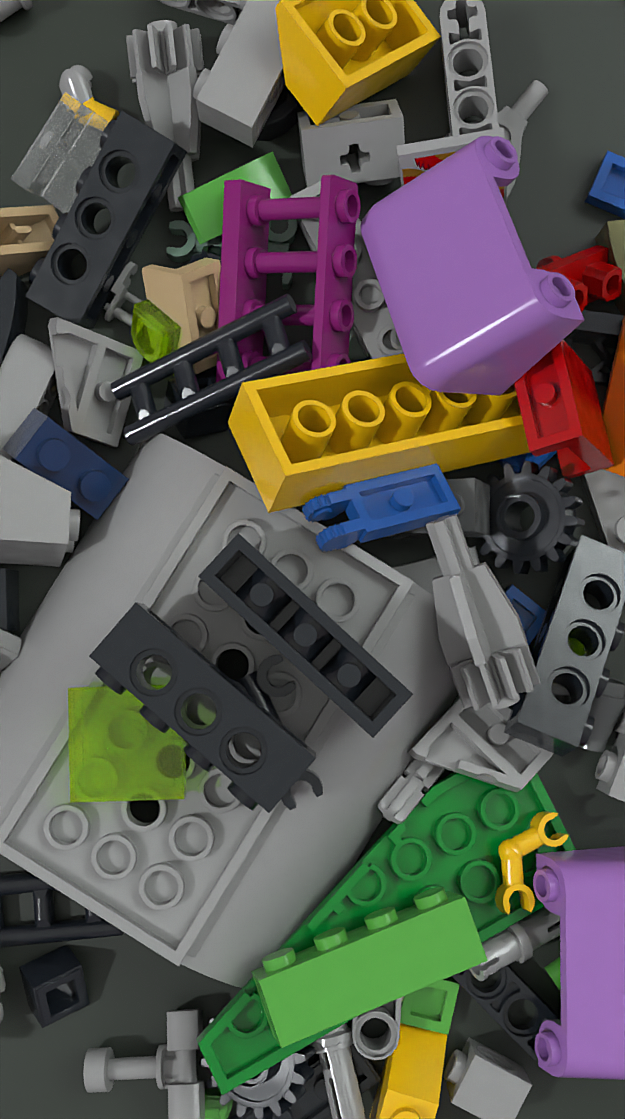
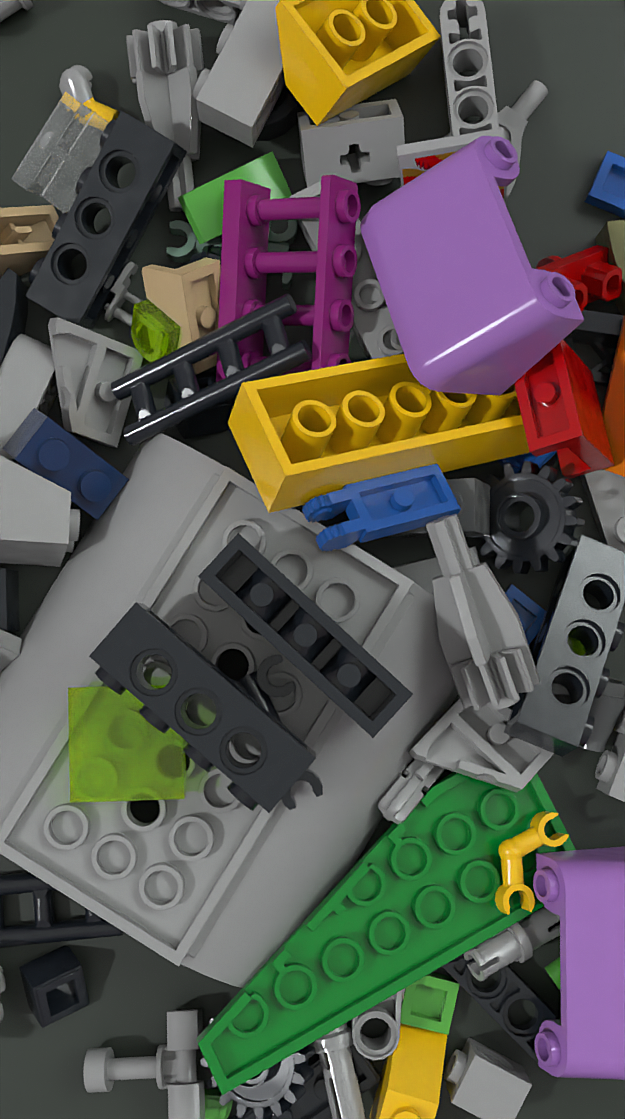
bright green brick [251,887,488,1048] -> none

